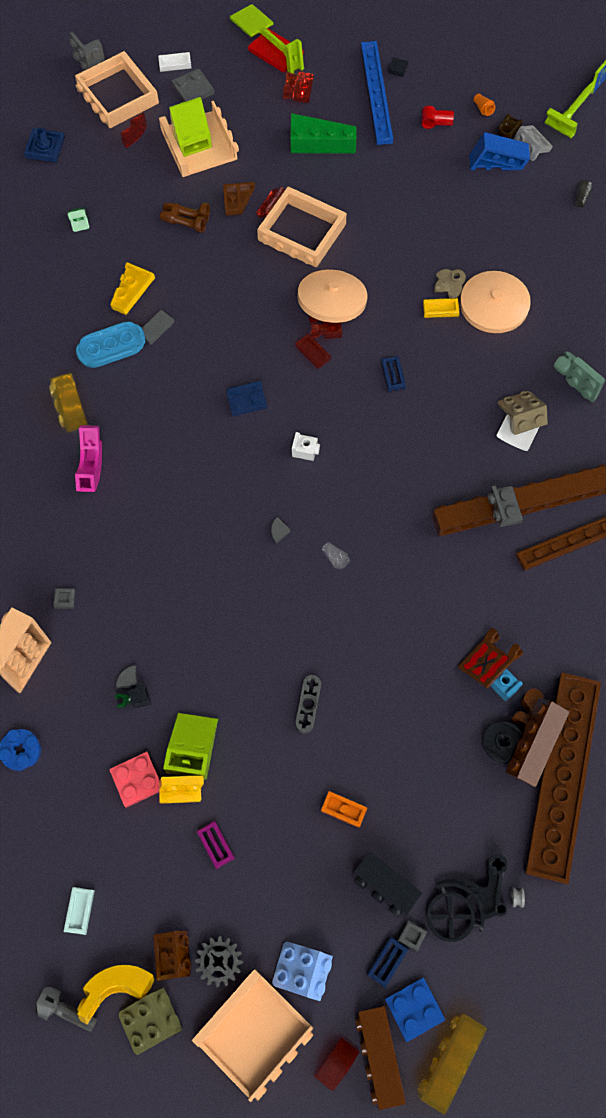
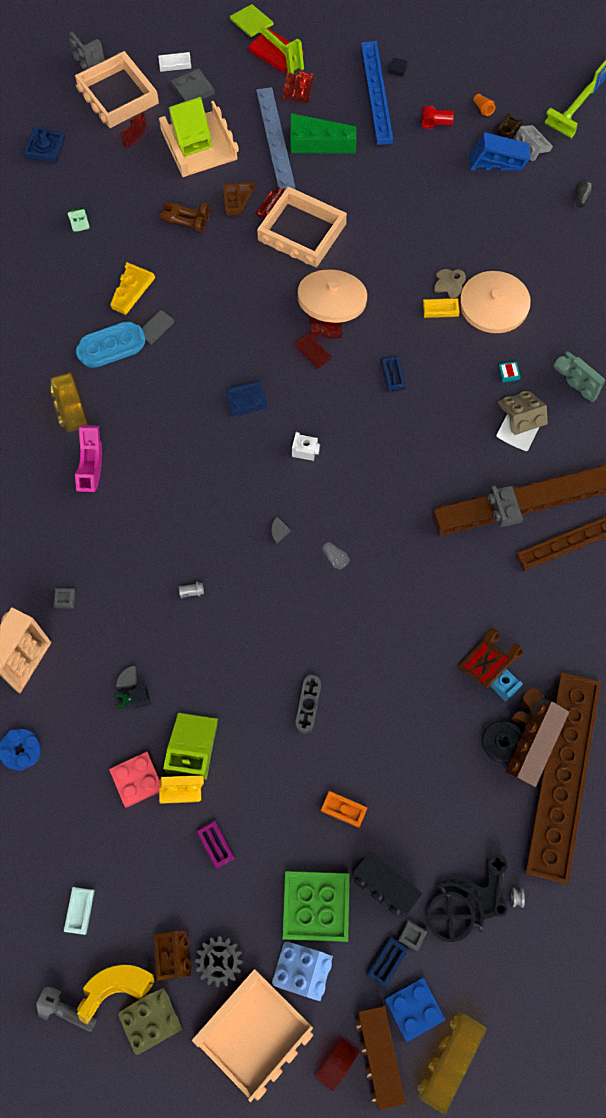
none -> light grey pin [179,581,204,598]
none -> sand blue plate [256,87,296,194]
none -> bright green plate [283,871,350,942]
none -> tile [498,362,520,383]

